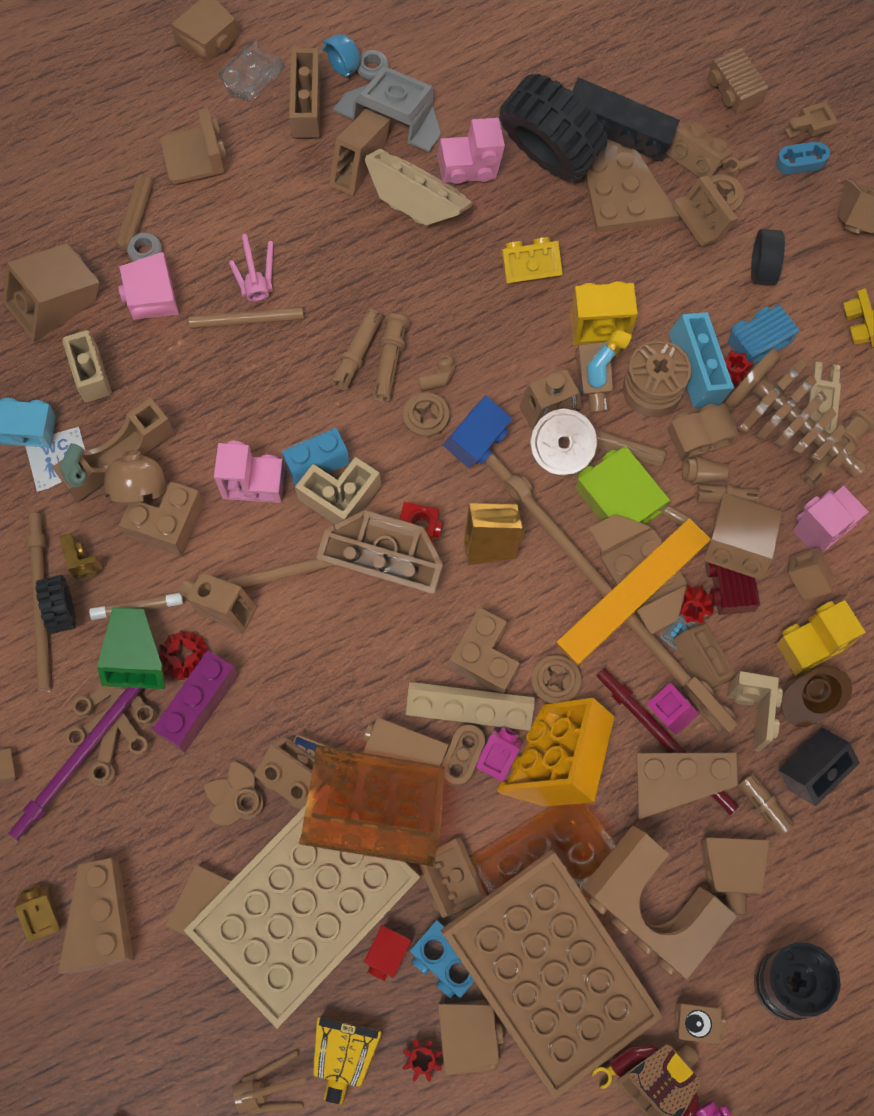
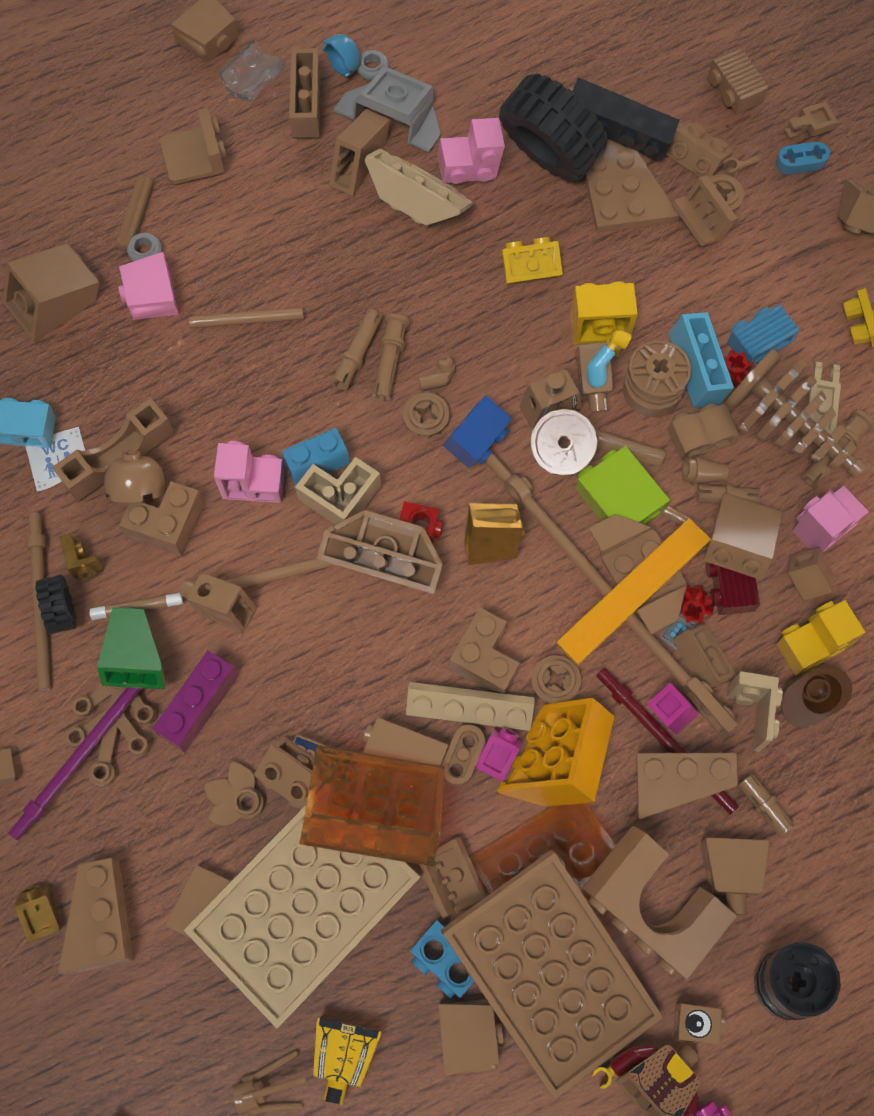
sand green arm [60,443,86,487] -> none
tan brick [62,330,112,402] -> none
red gear [159,630,208,680] -> none
bright pink plant [229,234,273,302] -> none
red brick [363,925,412,982] -> none
red gear [402,1039,443,1082] -> none
black tyre [751,229,785,286] -> none
black brick [778,728,860,806] -> none

